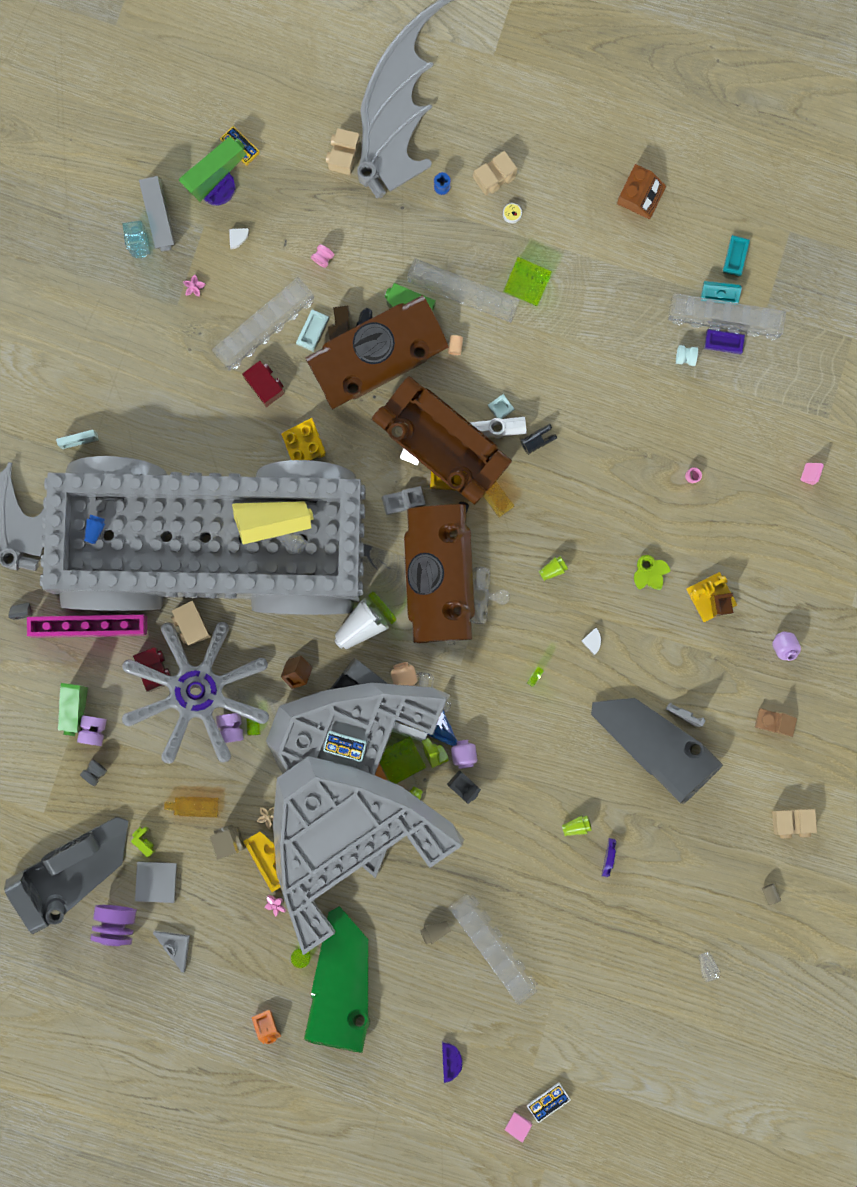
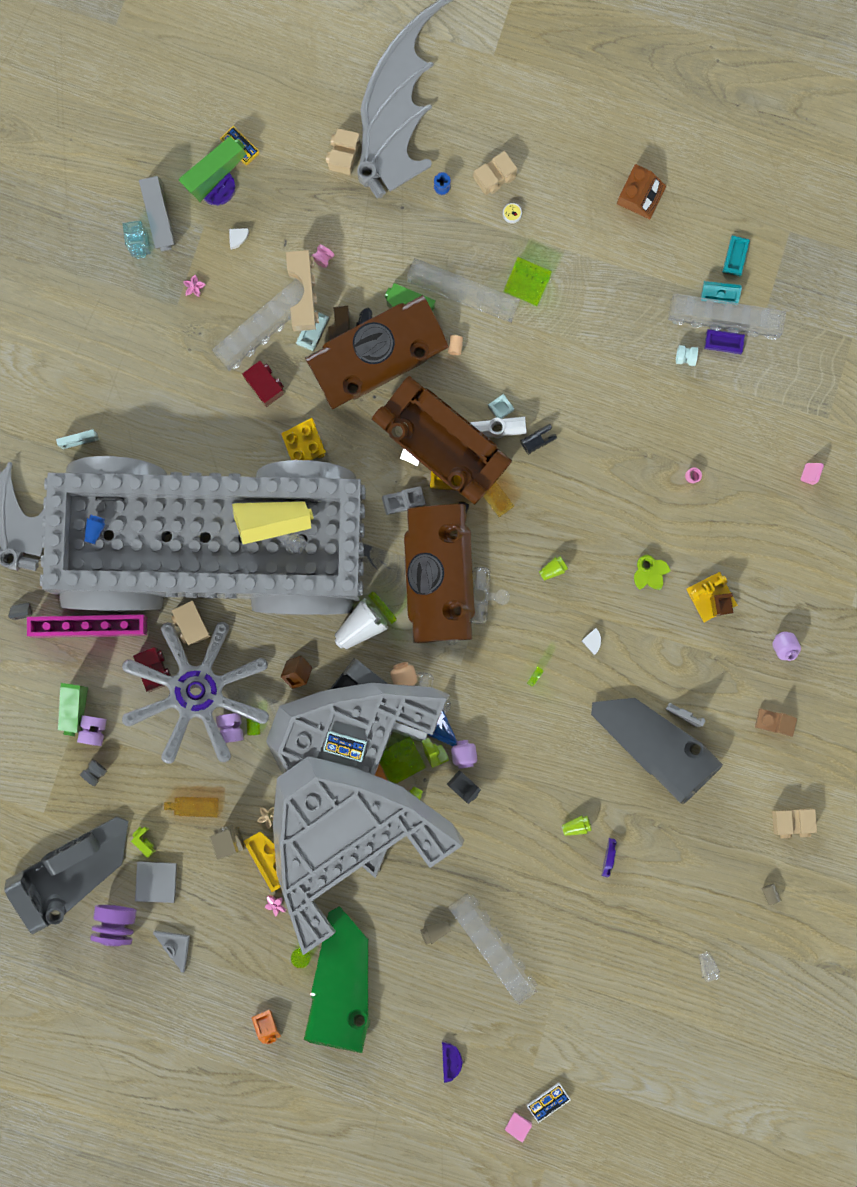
none -> tan arch [286,250,319,331]

